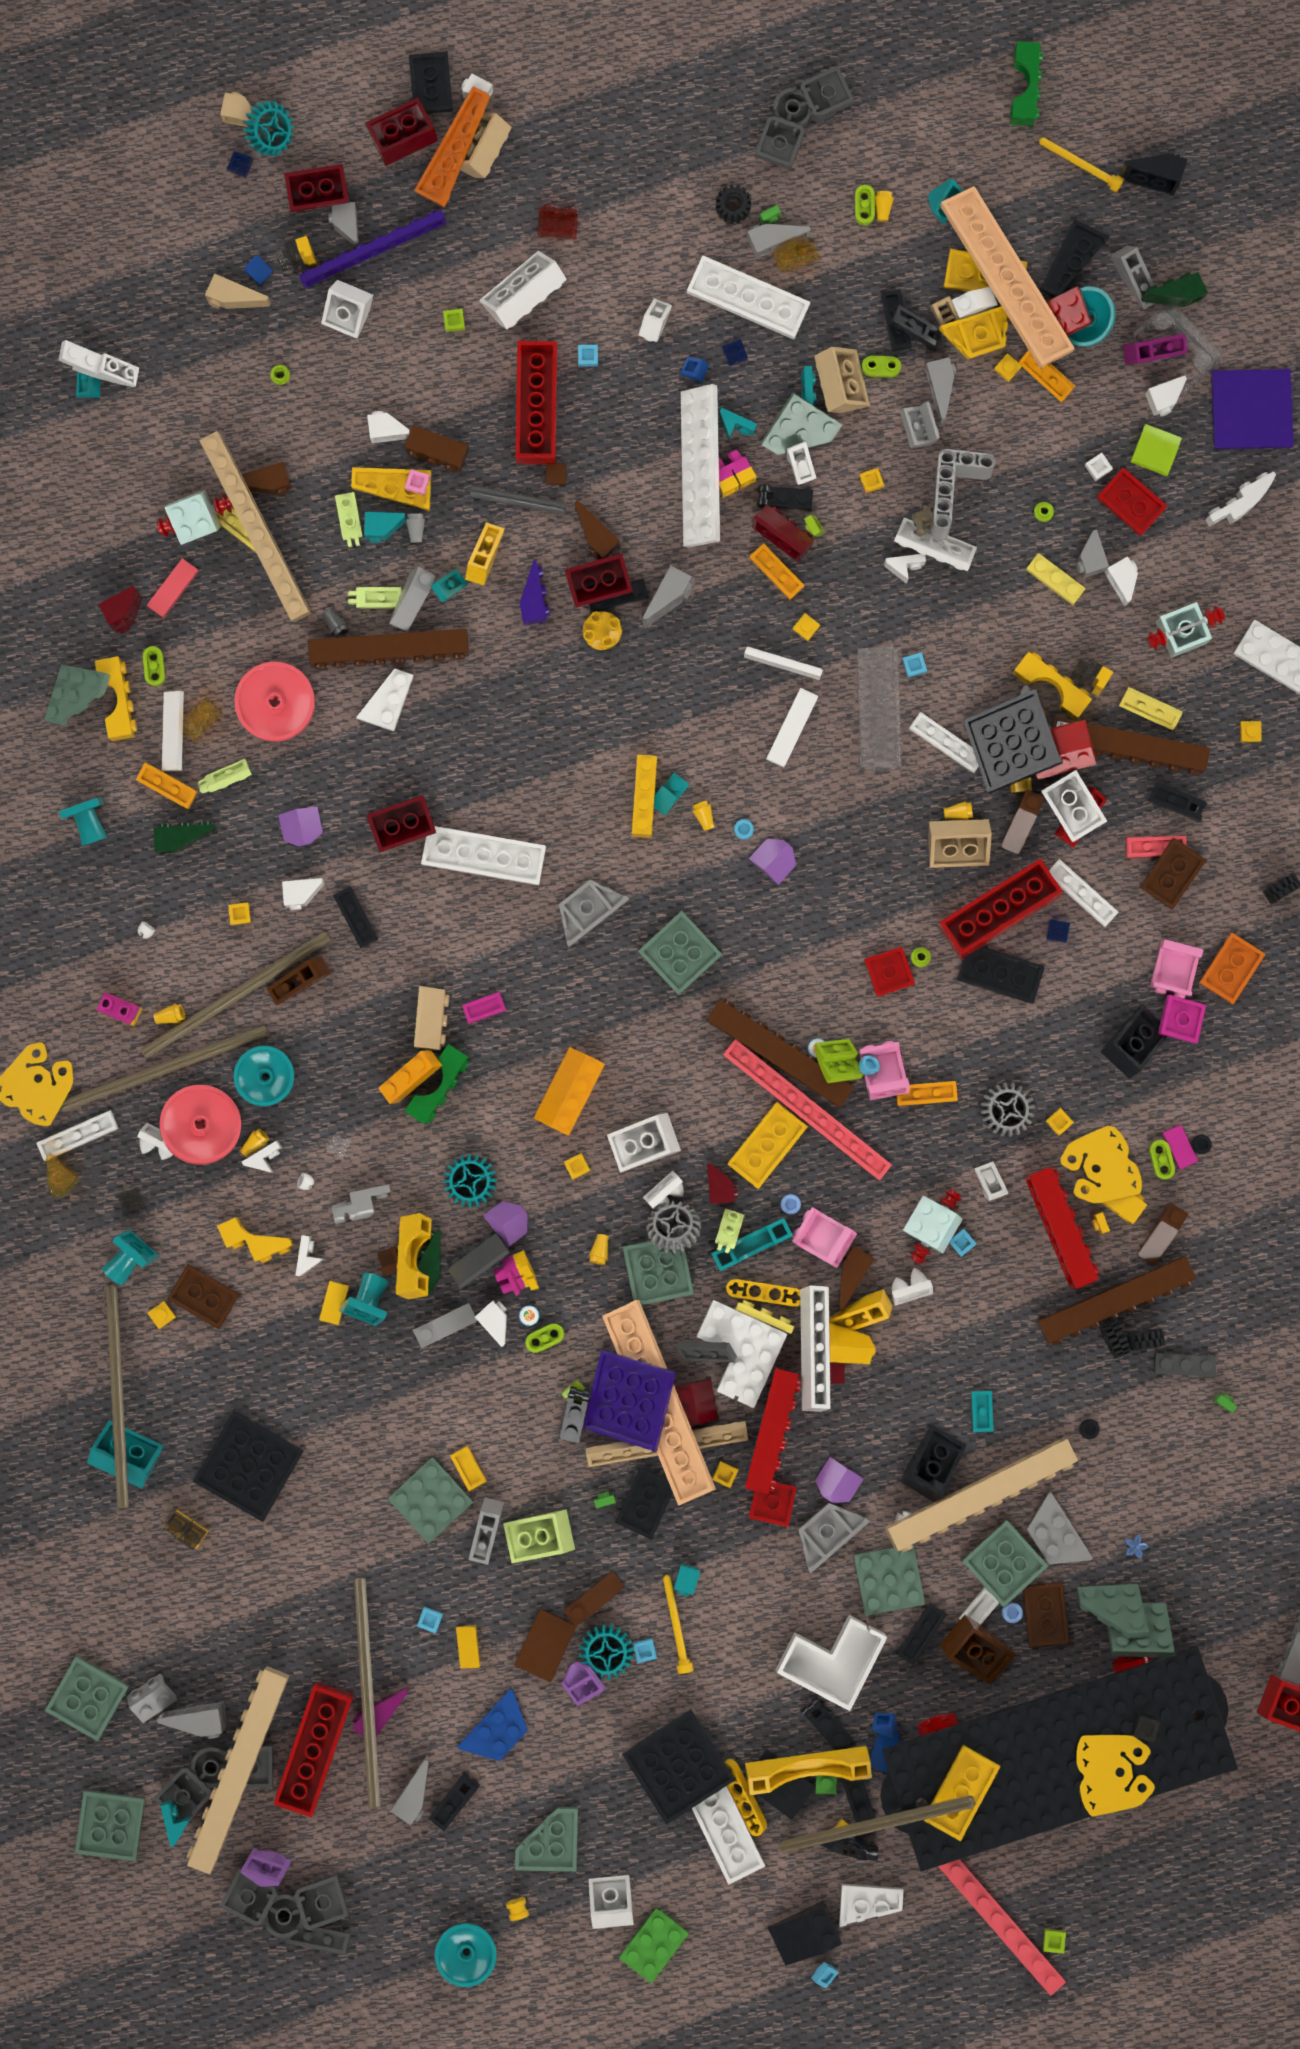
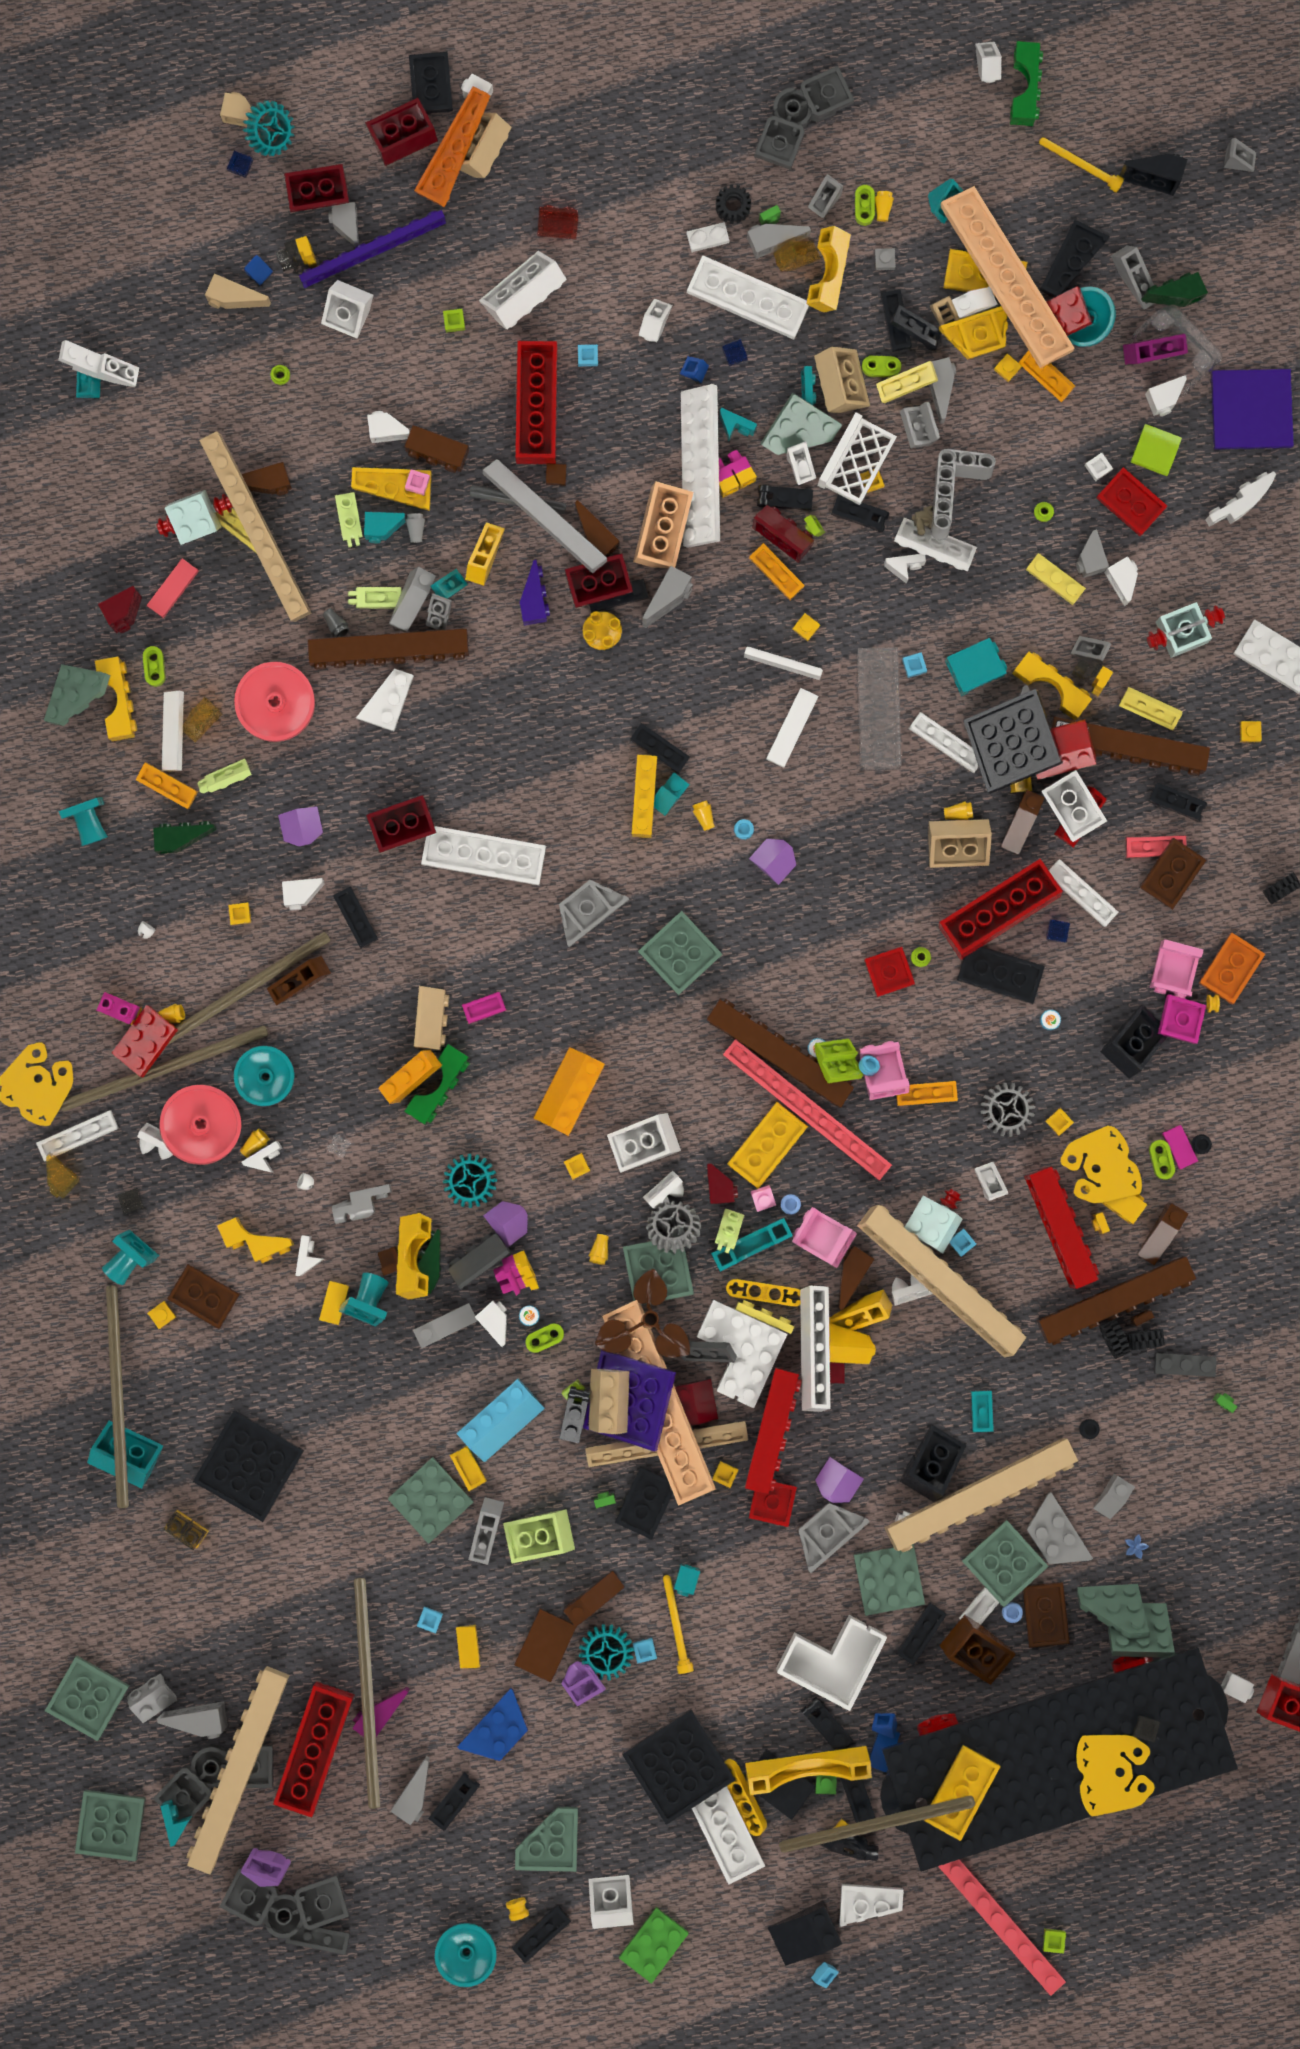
none -> plate [112,1005,179,1077]
none -> light grey slope [426,594,452,630]
none -> medium azure slope [457,1378,545,1462]
none -> light grey tile [483,459,607,573]
none -> black plate [511,1904,571,1963]
none -> tan slope [589,1368,629,1434]
none -> reddish brown plant [595,1269,690,1358]
none -> black plate [630,723,690,774]
none -> light nougat slope [633,481,694,568]
none -> white tile [687,222,730,252]
none -> bright pink plate [751,1185,776,1212]
none -> yellow arch [806,226,851,312]
none -> light grey slope [808,174,843,218]
none -> white fence [817,413,897,505]
none -> black plate [831,495,890,533]
none -> tan brick [857,1205,1026,1358]
none -> light grey plate [875,248,896,270]
none -> light yellow plate [876,361,938,403]
none -> teal panel [945,638,1007,696]
none -> white slope [975,42,1002,83]
none -> tile [1040,1010,1061,1030]
none -> light grey slope [1071,636,1111,667]
none -> light grey slope [1093,1474,1135,1519]
none -> reddish brown tile [1130,1310,1155,1326]
none -> yellow bush [1206,995,1220,1013]
none -> white brick [1221,1671,1254,1703]
none -> light grey slope [1224,138,1256,172]

